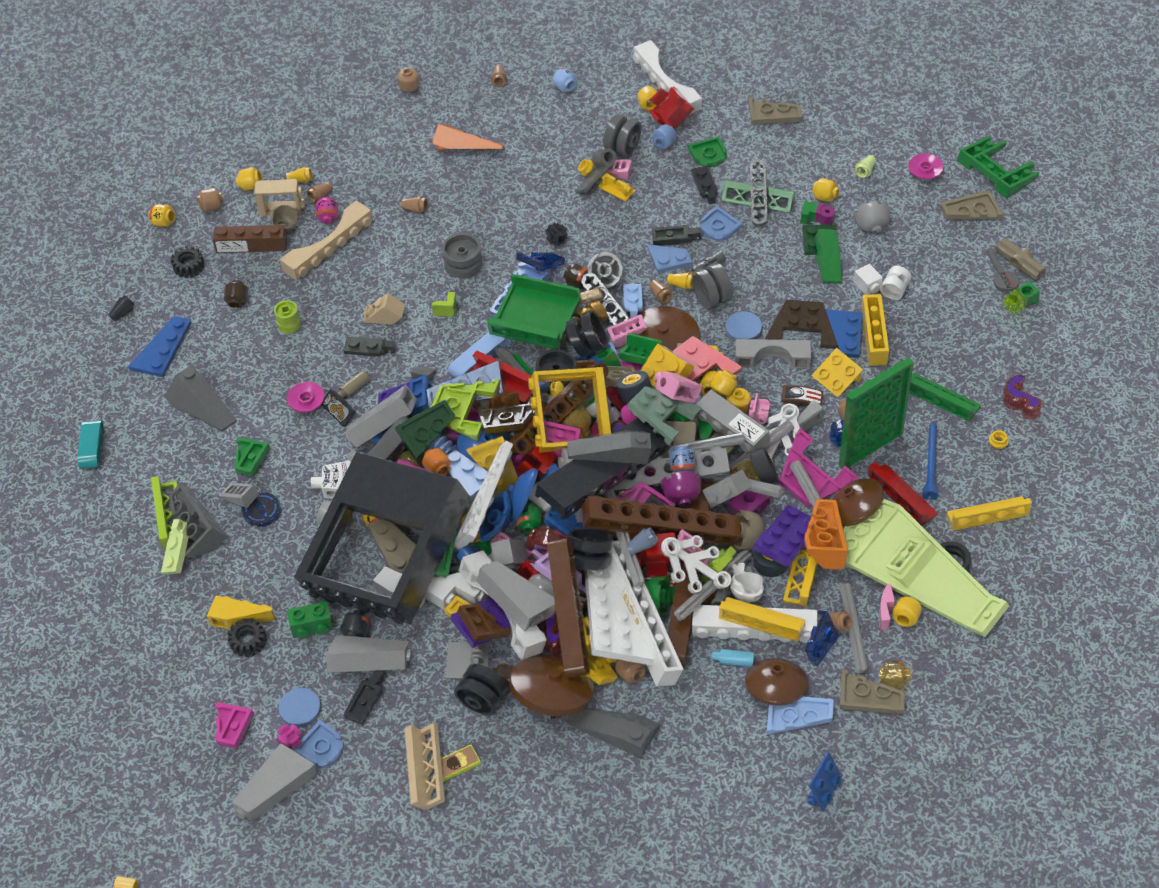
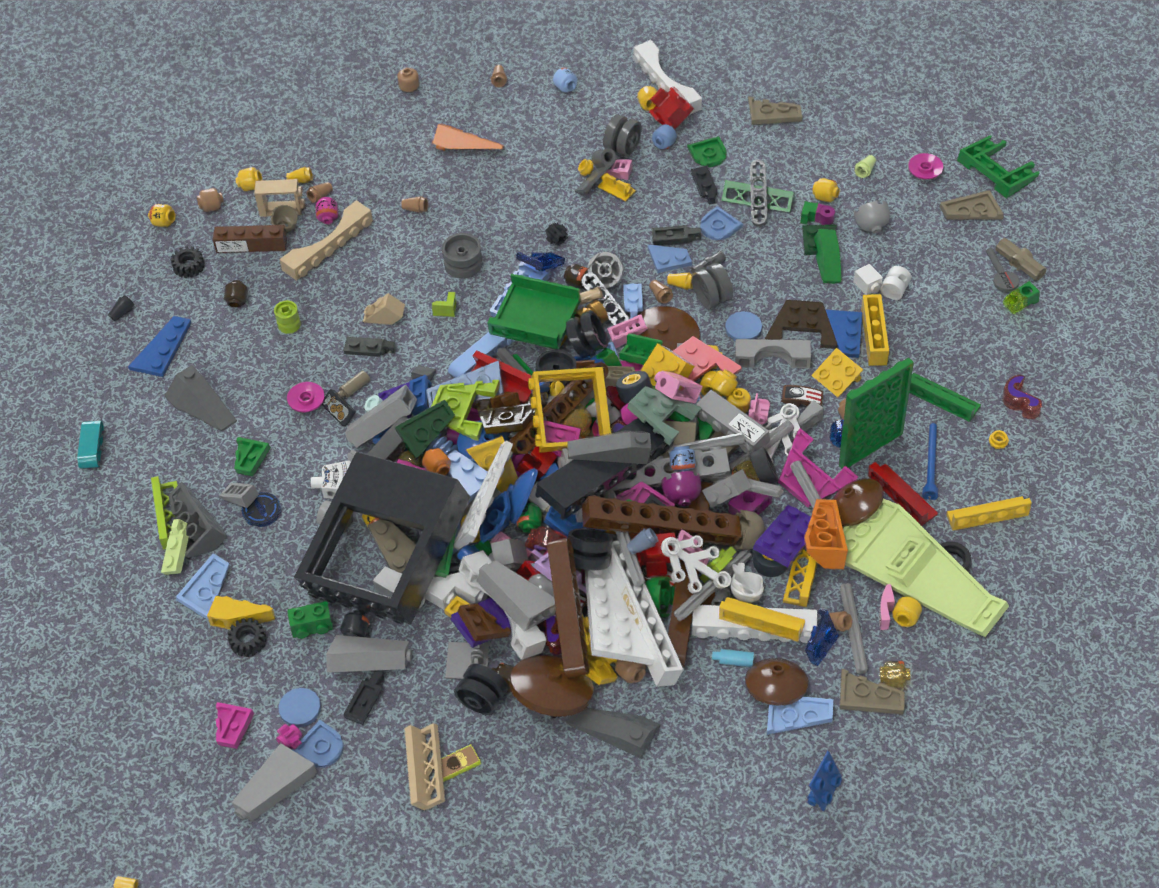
none -> light blue wing [176,553,229,620]
none -> light aqua tile [365,395,383,412]

